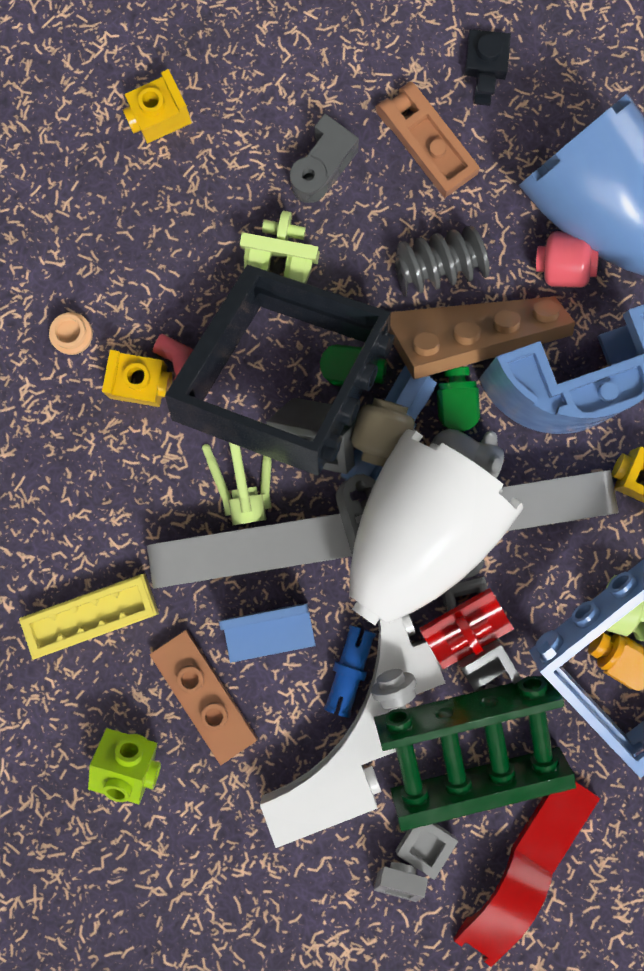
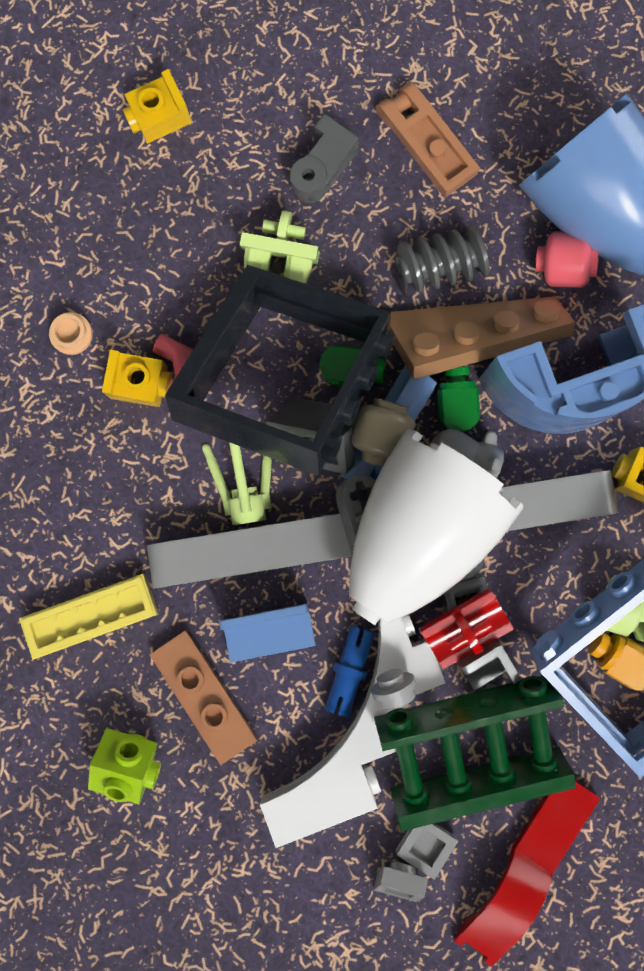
black plate [464,29,511,106] -> none

